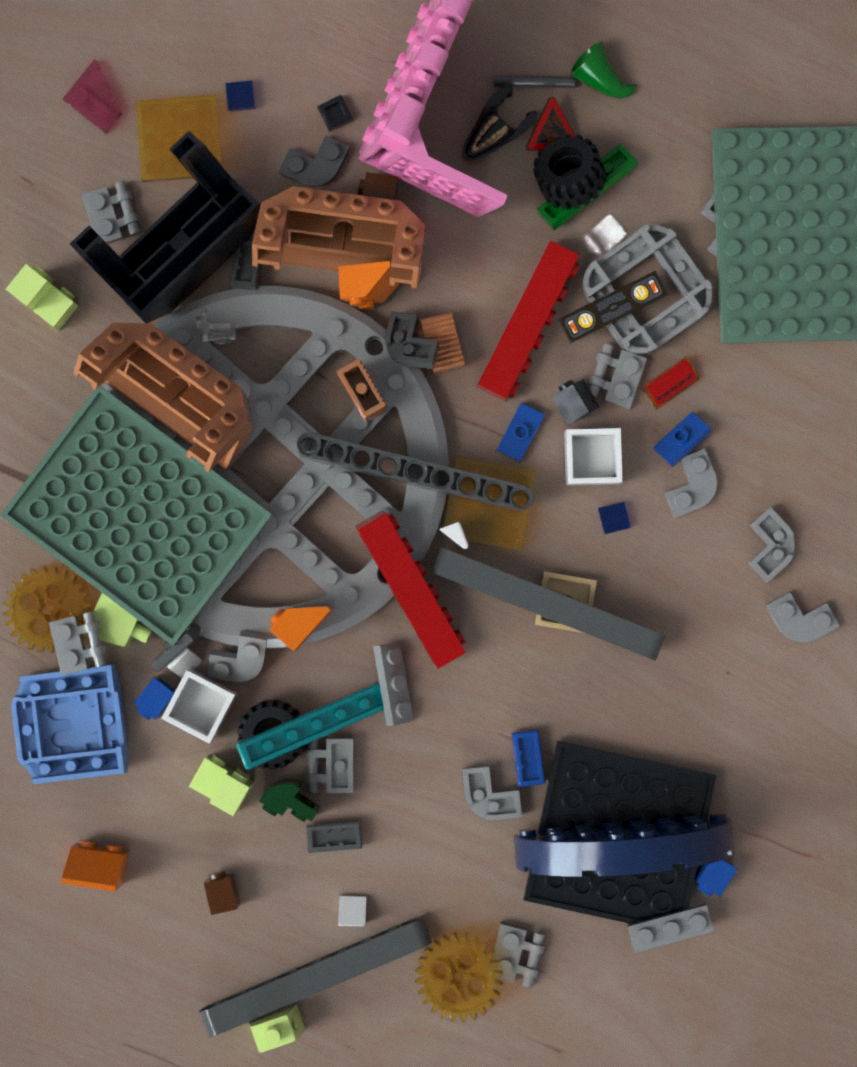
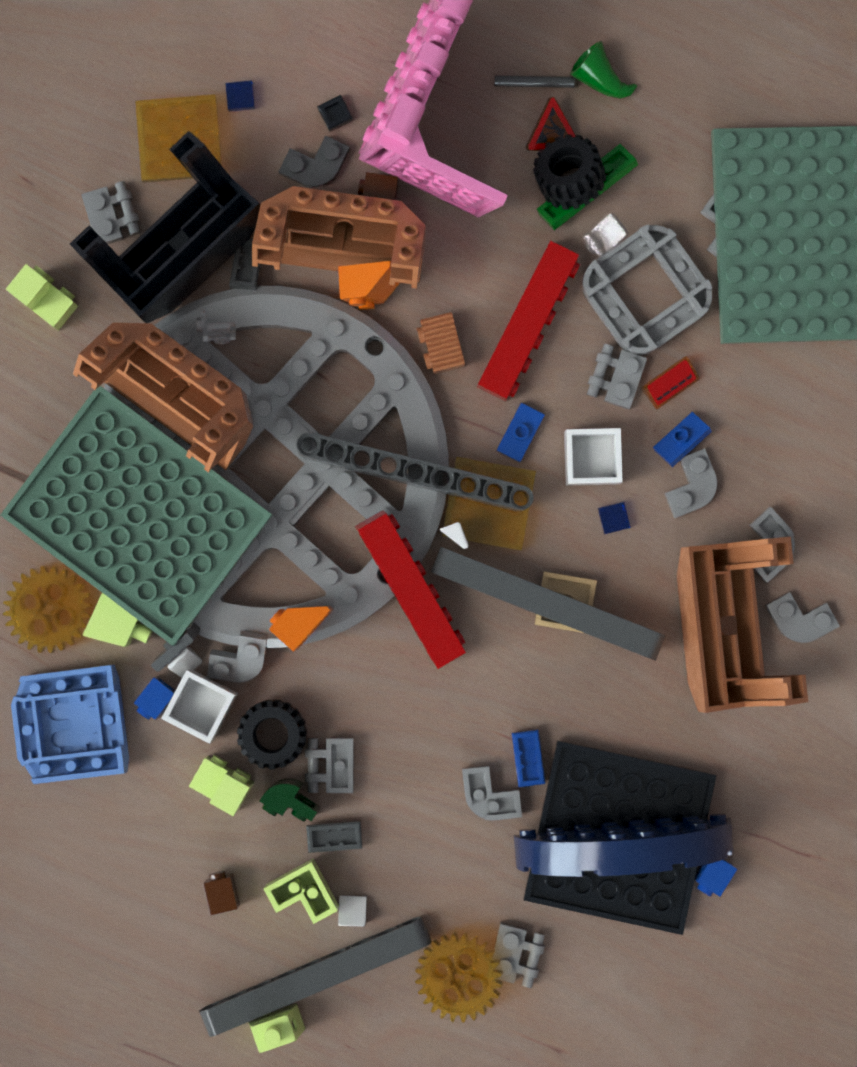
light grey plate [49,611,106,675] -> none
orange slope [61,840,129,892] -> none
clear pink wing [63,59,122,134] -> none
teal tile [236,682,384,770] -> none
nougat brick [336,359,388,423] -> none
light grey plate [373,641,414,726] -> none
dark grey plate [385,311,439,369] -> none
black animal [463,86,538,161] -> none
brick [552,379,599,425] -> none
tile [559,271,668,344] -> none
light grey plate [627,903,714,953] -> none
none -> yellowish green brick [263,858,339,924]
none -> nougat wedge [677,537,808,713]

